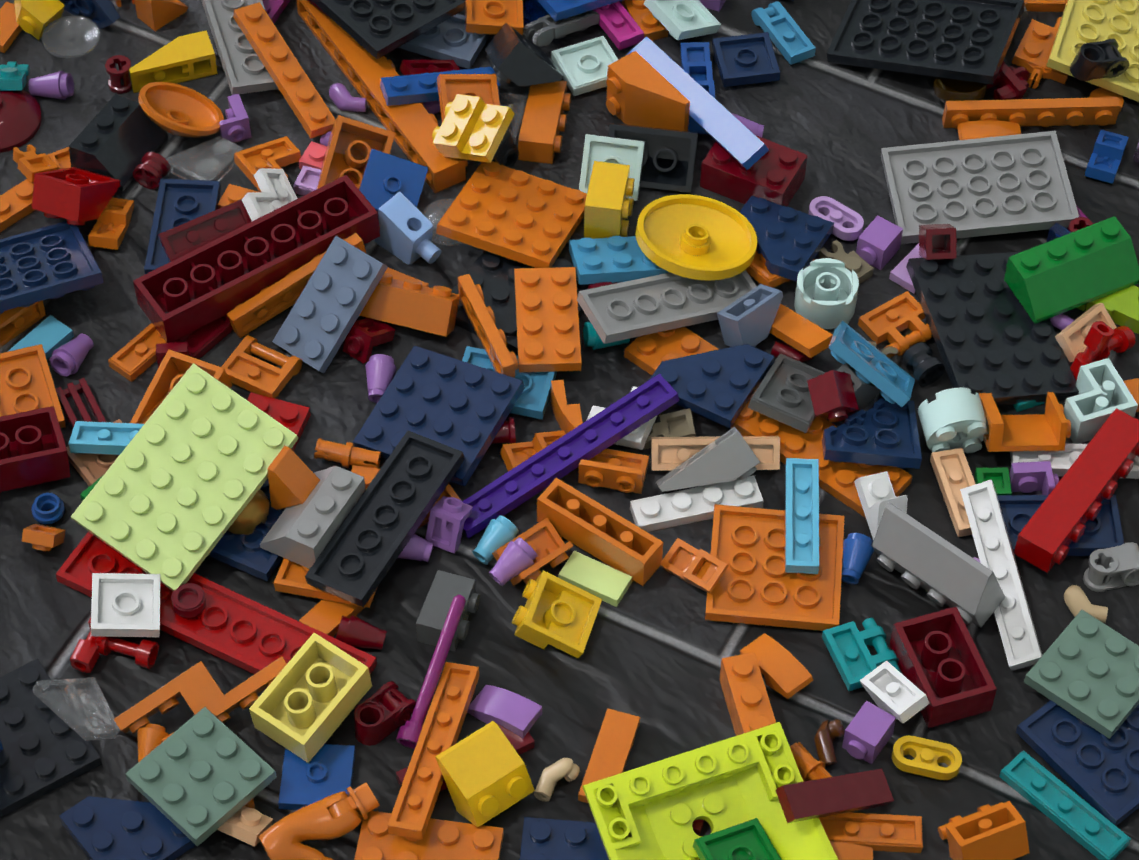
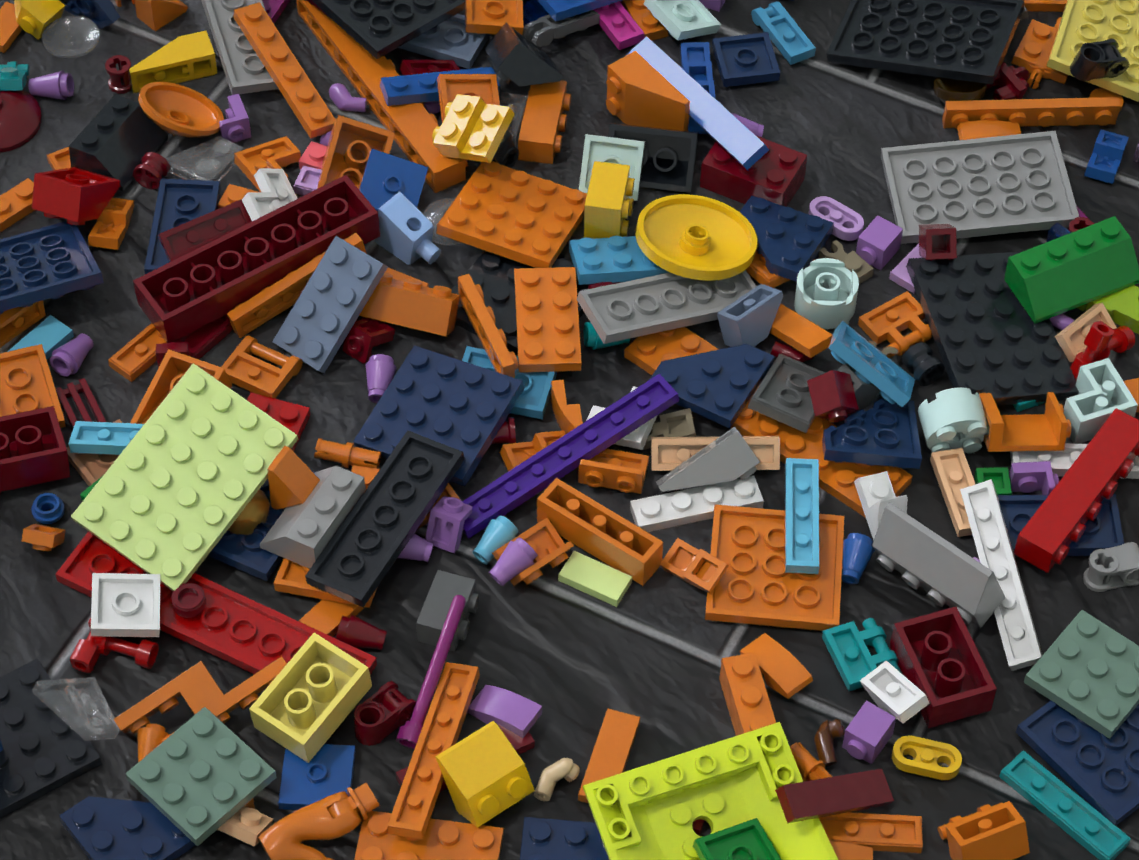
orange plate [13,144,59,183] -> none
yellow plate [512,570,602,658] -> none
light aqua plate [551,36,618,96] -> none
tan arm [1064,585,1108,623] -> none

